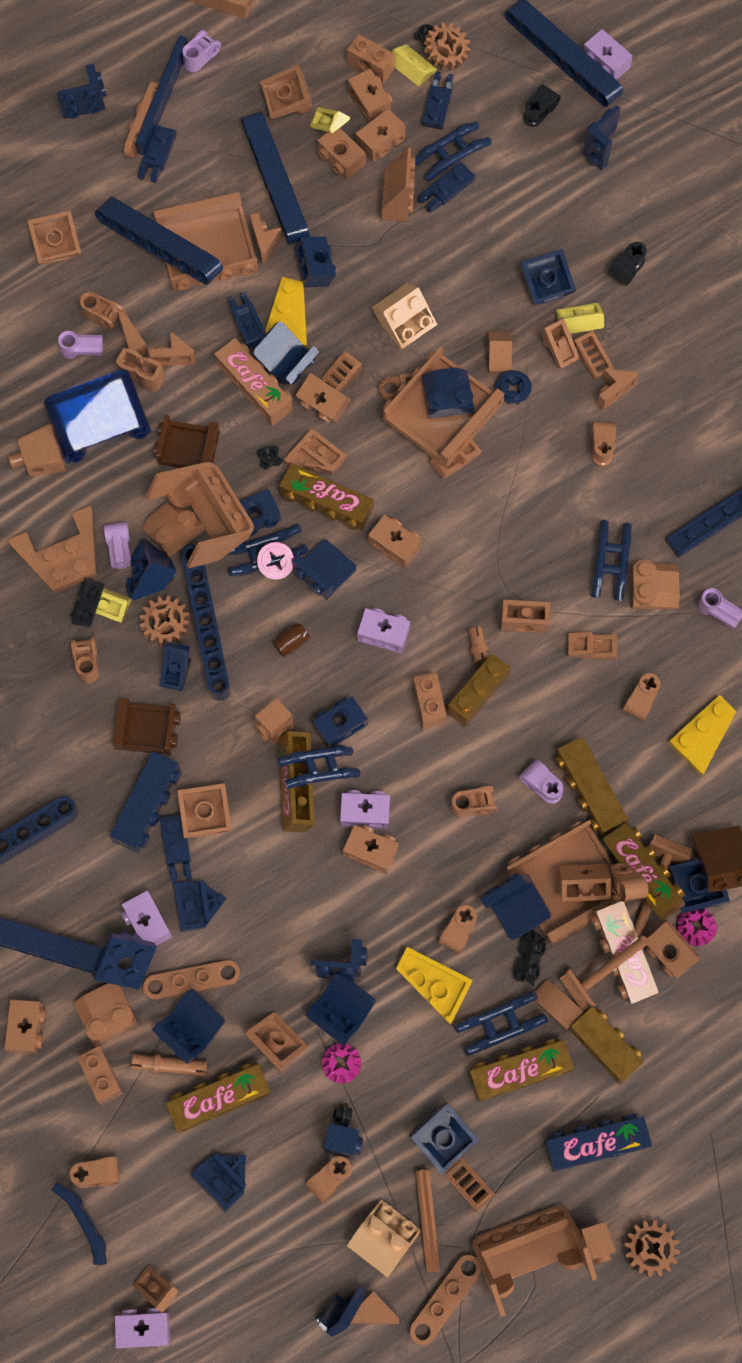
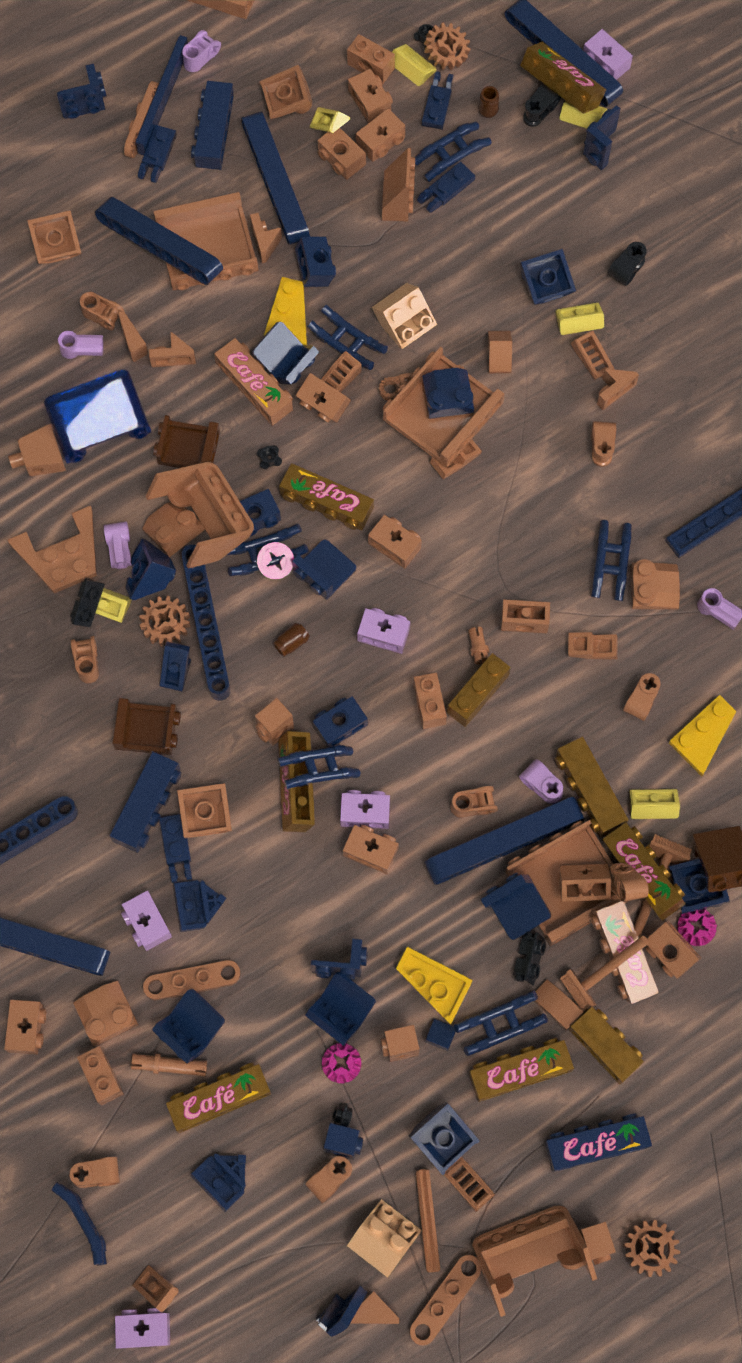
dark blue piece [92,930,157,990] -> none
nougat brick [116,348,165,392] -> none
dark blue hinge [227,291,266,348] -> none
nougat slope [245,1011,309,1074] -> none
nougat wing [284,429,347,475] -> none
nougat piece [438,905,477,954] -> none
dark blue gear [496,370,532,405] -> none
nougat slope [543,318,580,368] -> none
none -> dark blue brick [191,80,234,170]
none -> dark blue piece [307,304,388,370]
none -> nougat brick [381,1025,420,1062]
none -> dark blue beam [424,797,585,885]
none -> dark blue slope [425,1019,456,1051]
none -> reddish brown piece [478,86,499,118]
none -> pearl gold brick [520,42,606,114]
none -> light yellow slope [560,101,608,128]
none -> light yellow slope [629,789,680,819]

